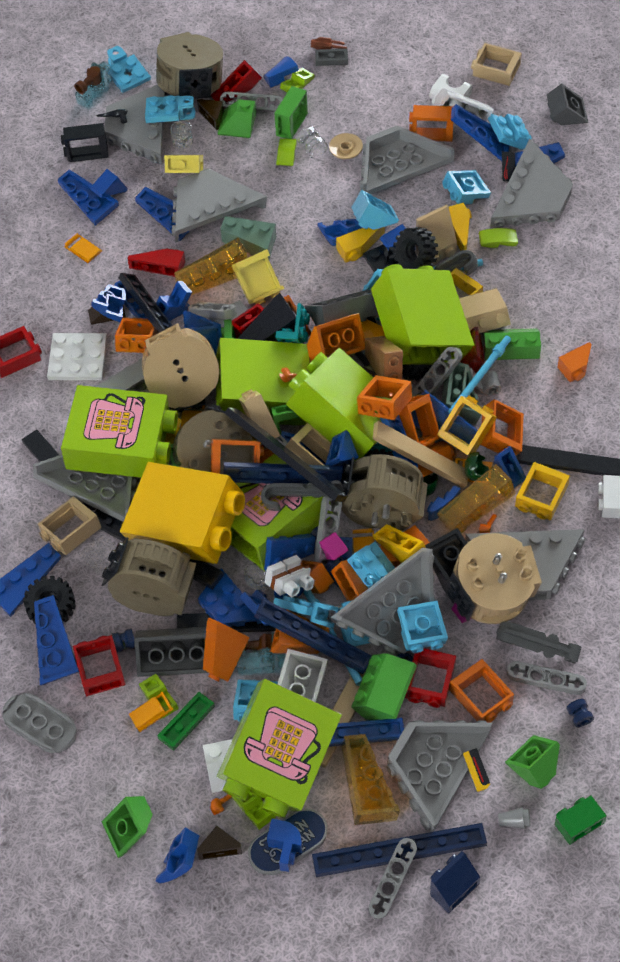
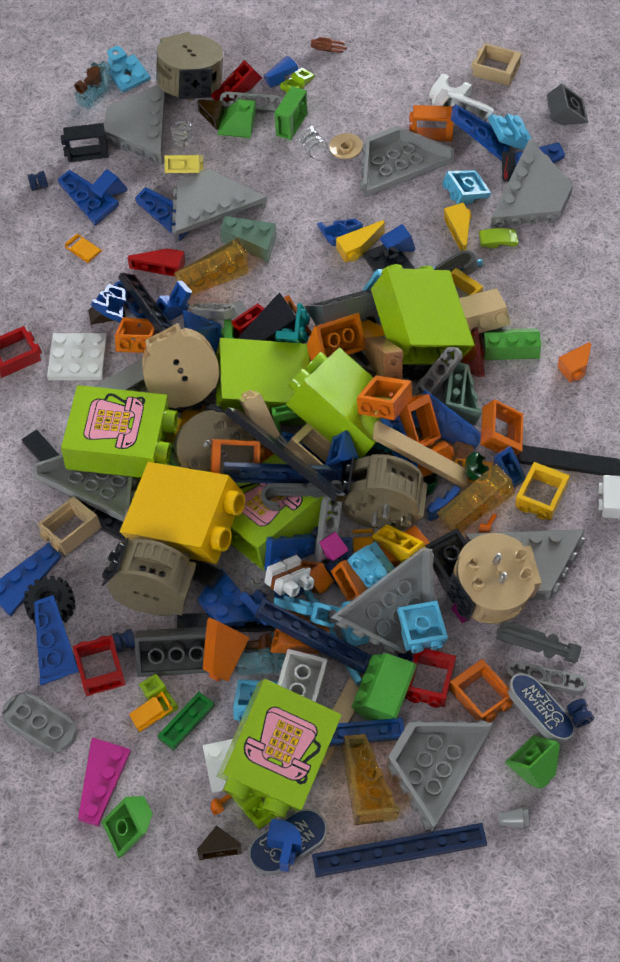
black bar [97,109,128,124] -> none
medium azure plate [145,95,195,123] -> none
blue slope [156,827,200,883] -> none
light yellow panel [231,249,284,305] -> none
lime slope [276,139,297,166] -> none
orange hand [279,367,297,382] -> none
dark grey plate [315,49,348,66] -> none
medium azure slope [351,190,399,230] -> none
light grey beam [368,838,417,919] -> none
black tyre [393,227,438,269] -> none
tan slope [415,205,457,265] -> none
dark blue slope [430,851,480,913] -> none
yellow window [437,395,497,455] -> none
medium azure bar [448,336,511,414] -> none
sticker [463,748,490,792] -> none
light grey panel [470,368,501,395] -> none
green brick [554,795,607,845] -> none
none -> dark blue wheel [27,170,48,191]
none -> dark pink wing [78,737,131,827]
none -> tile [508,674,575,744]

